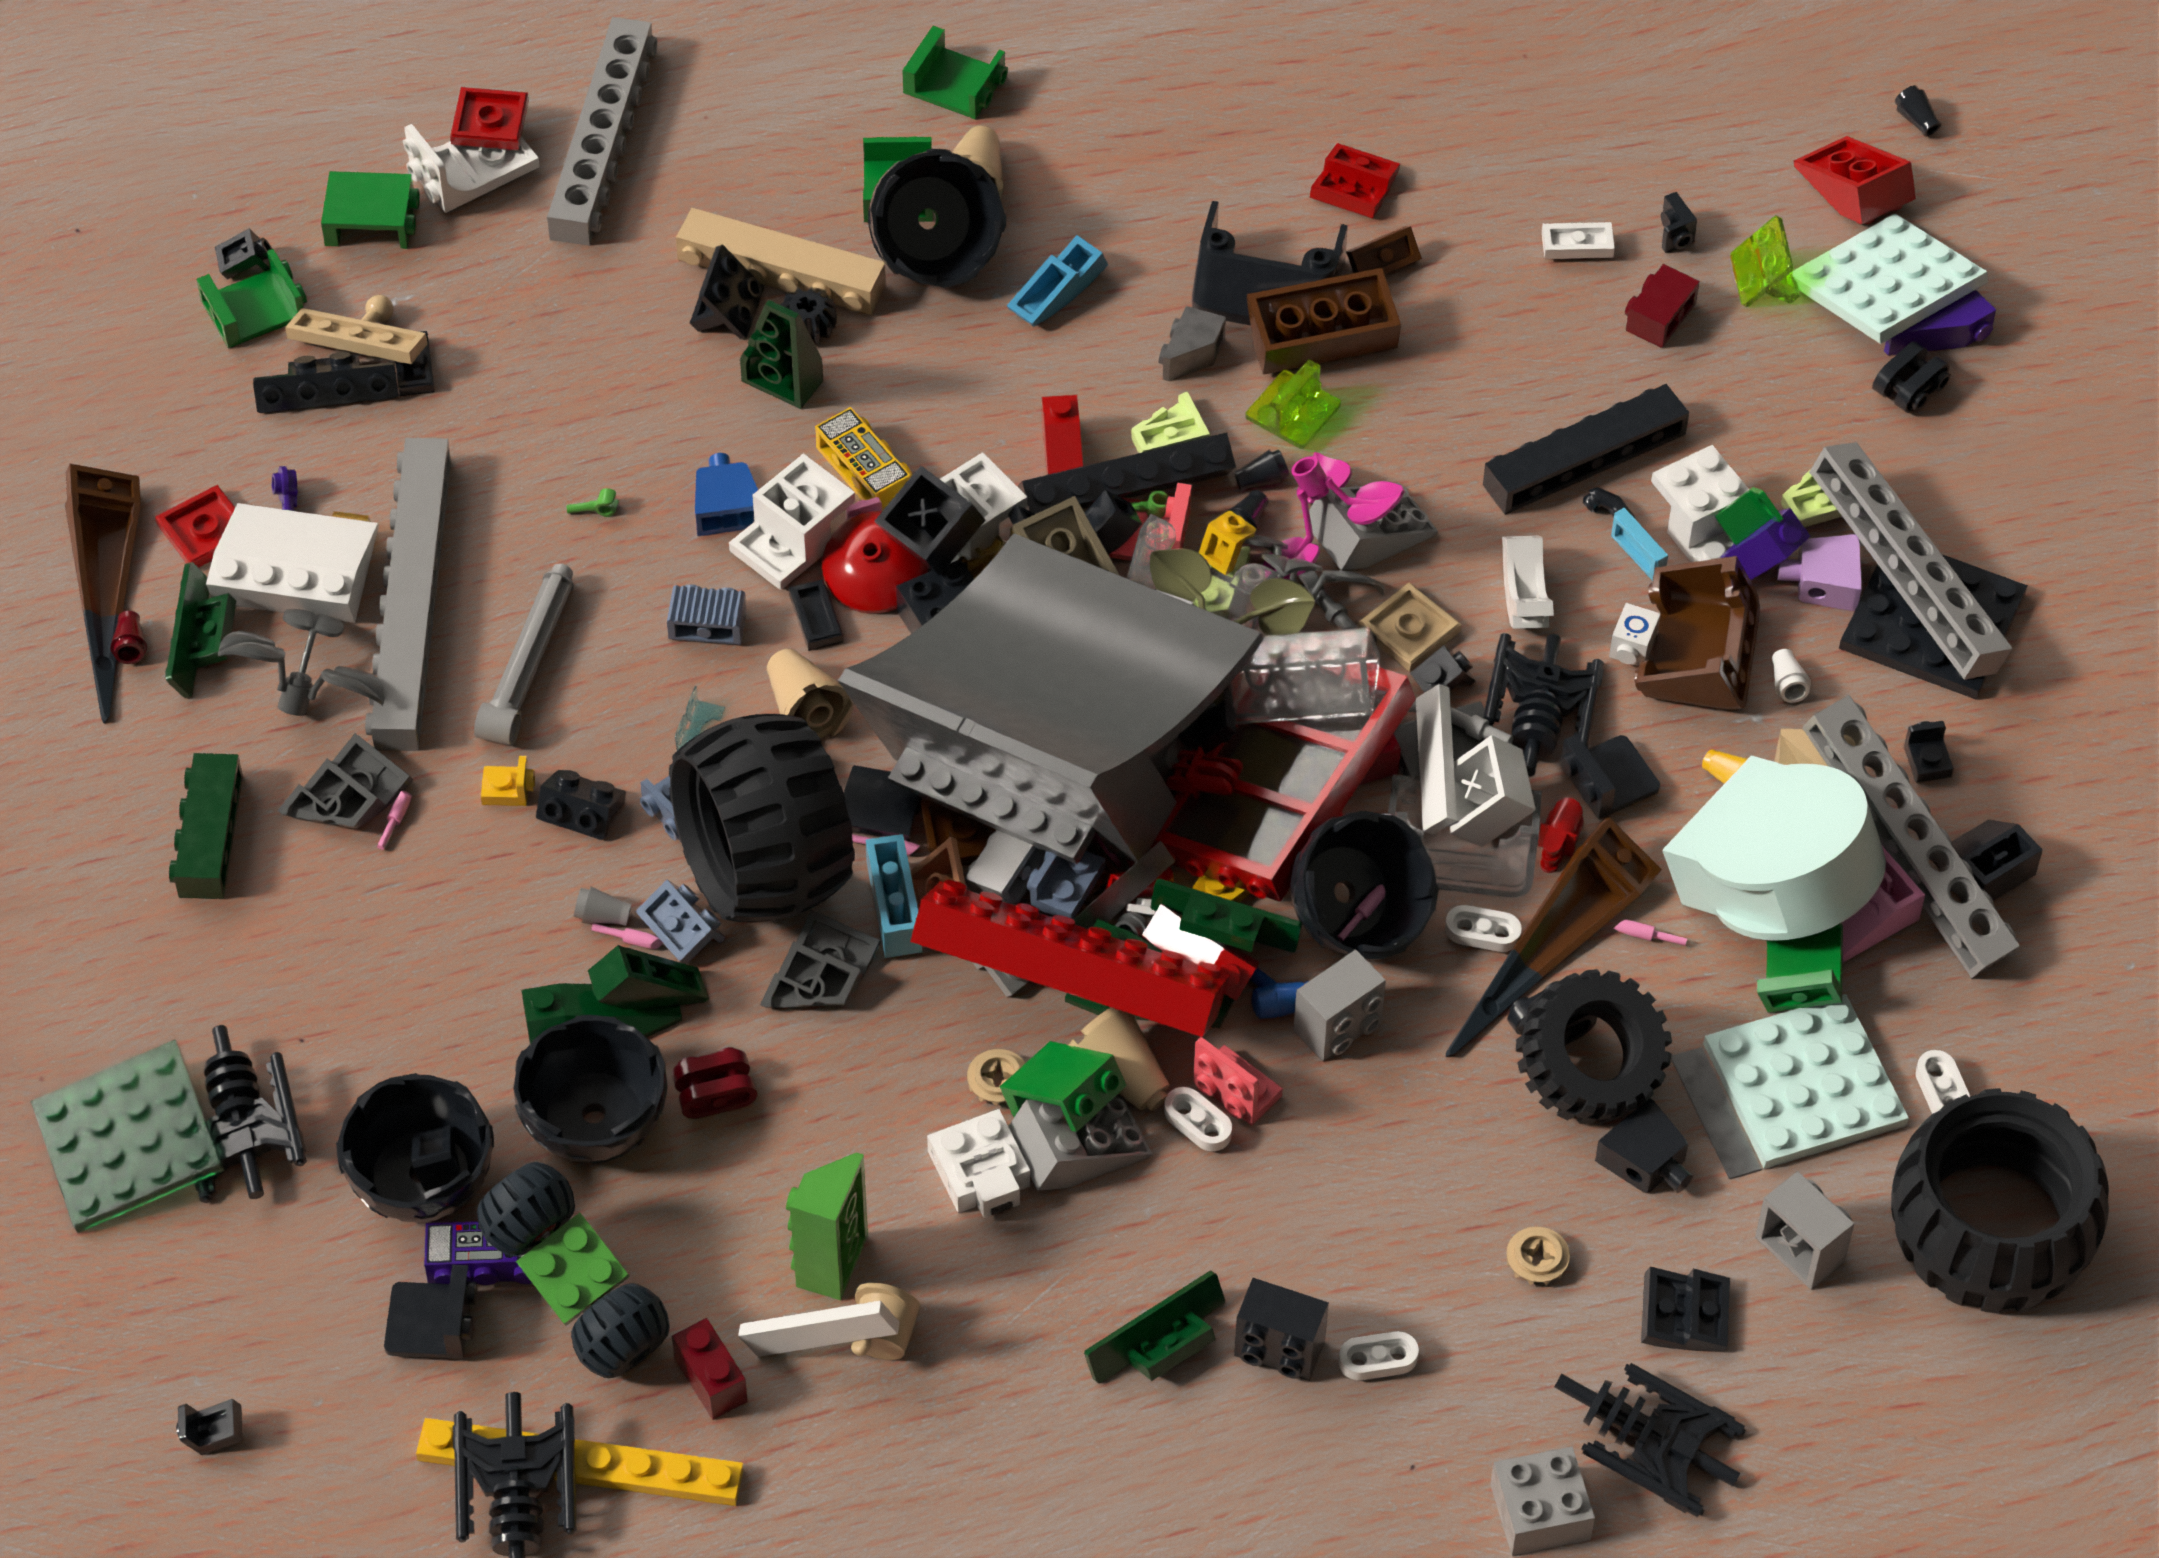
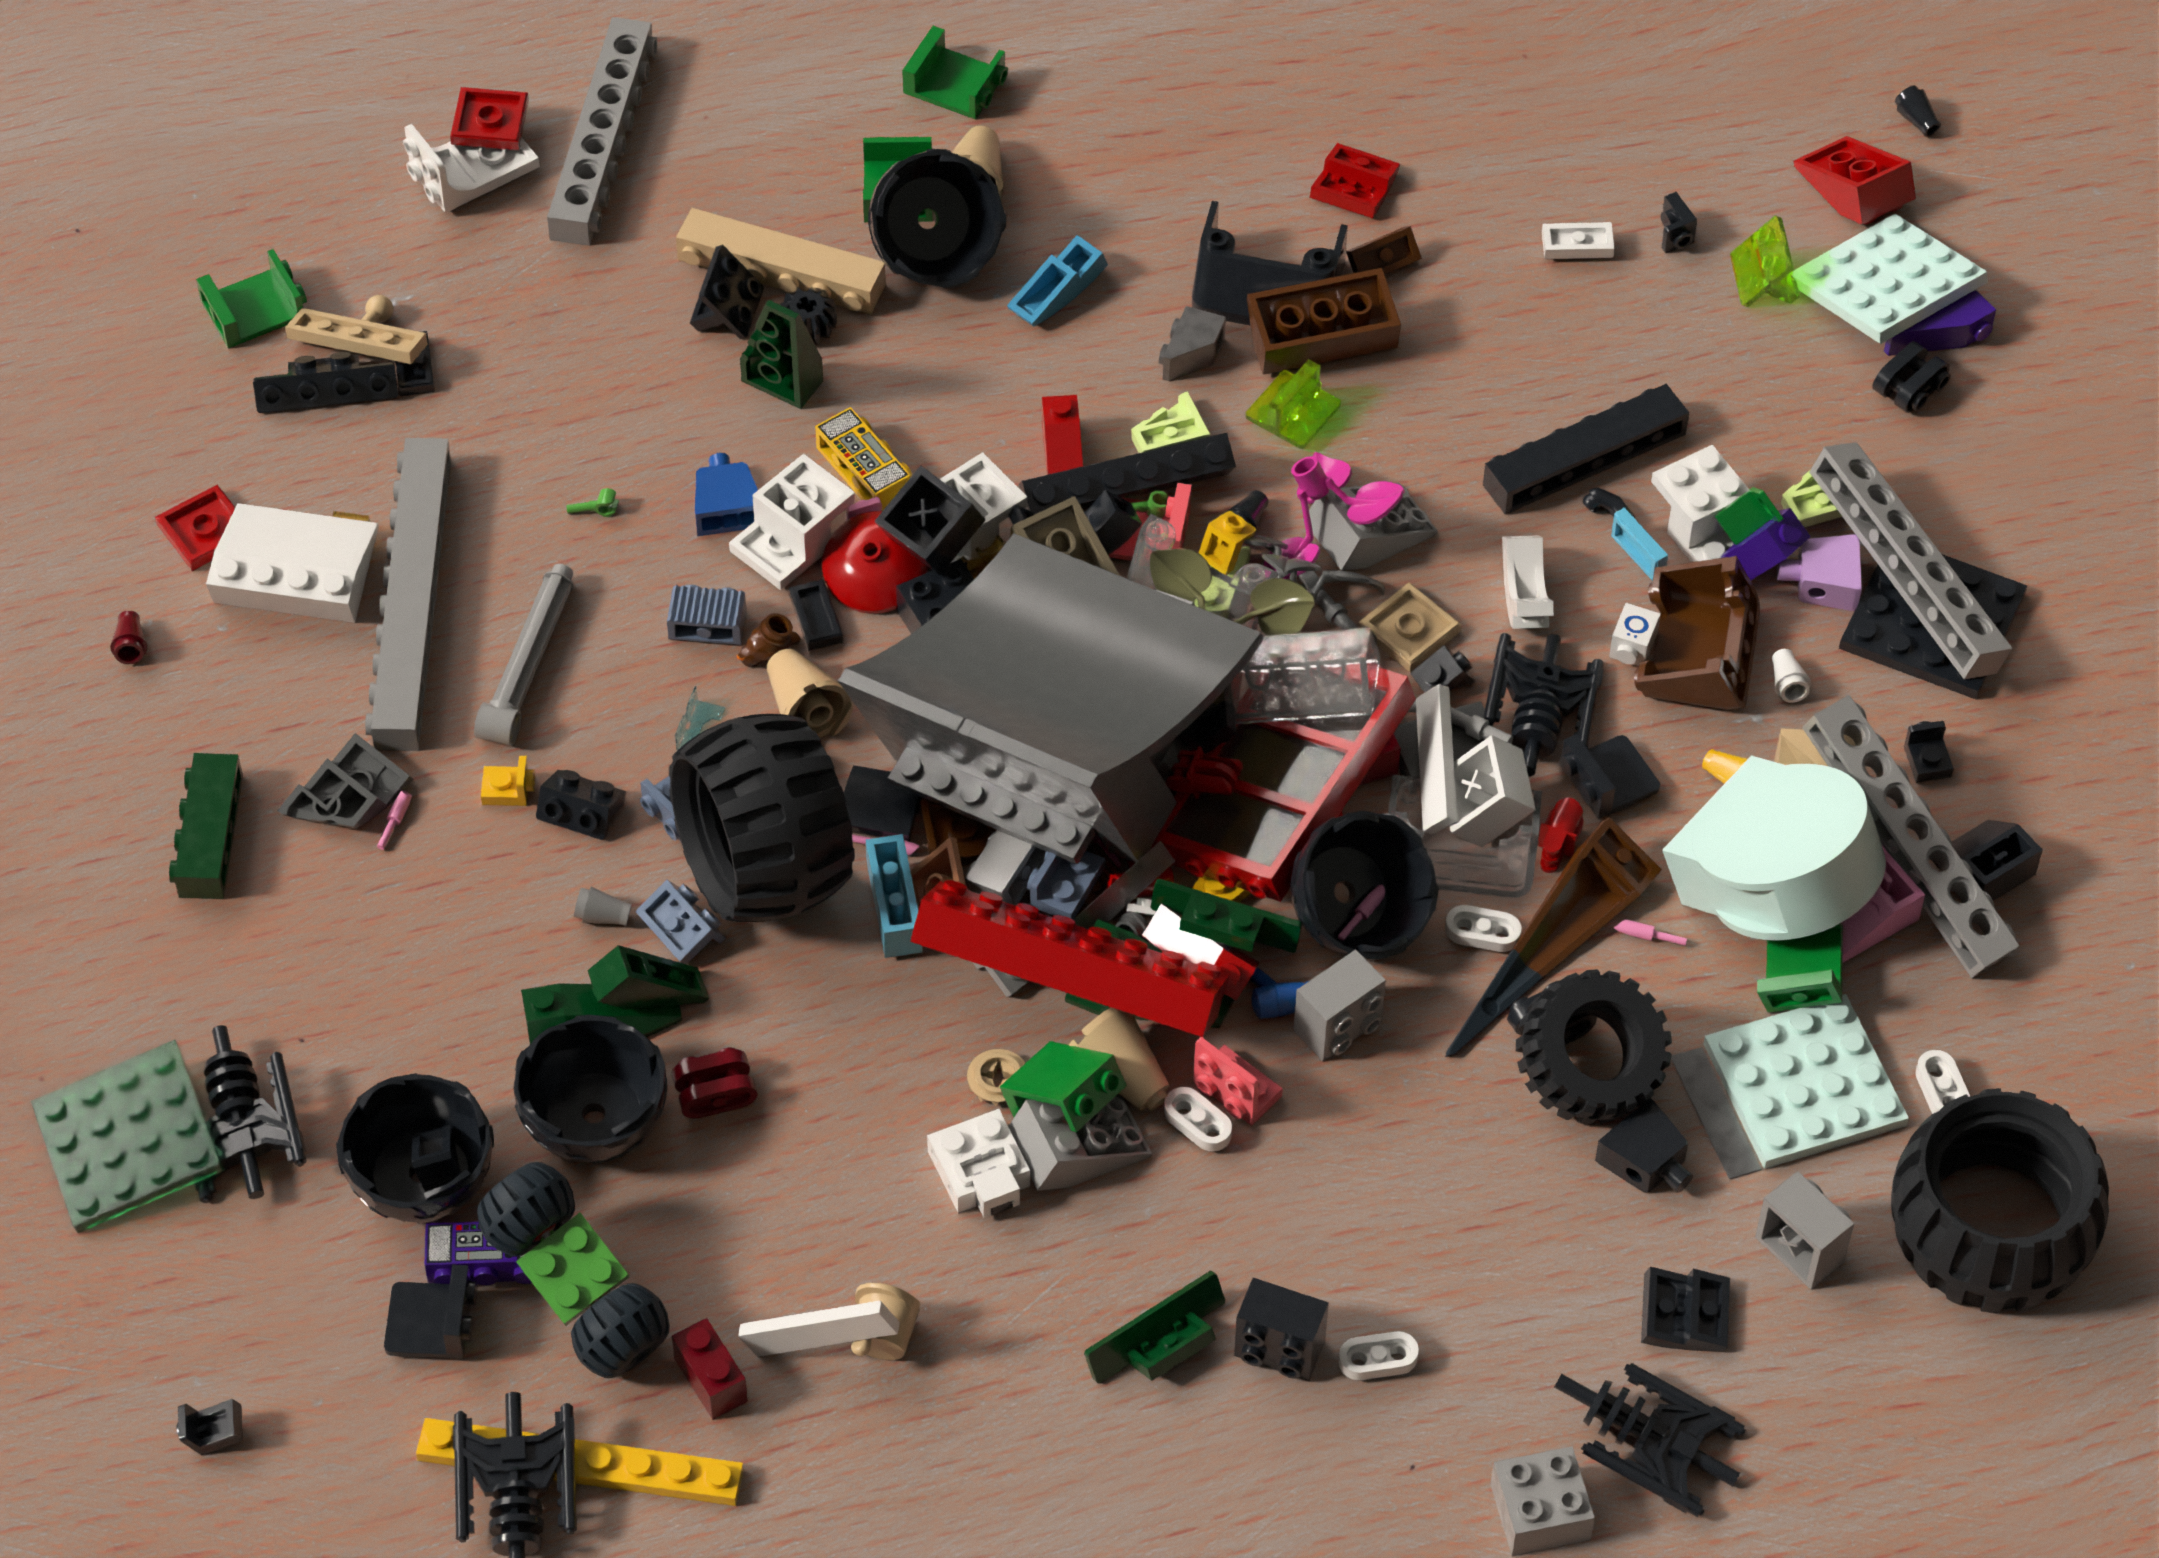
reddish brown plate [65,464,141,723] -> none
dark green bracket [165,562,237,698] -> none
black bracket [215,228,272,280] -> none
dark grey plant [218,609,385,716] -> none
dark purple plate [271,466,298,511] -> none
green panel [321,171,420,249] -> none
bright pink piece [592,923,663,949] -> none
dark grey slope [760,910,881,1008] -> none
bright green slope [786,1152,868,1301] -> none
black cone [1234,449,1289,491] -> none
tan gear [1507,1227,1570,1286] -> none
dark red brick [1625,264,1700,348] -> none
none -> reddish brown animal [737,613,801,667]

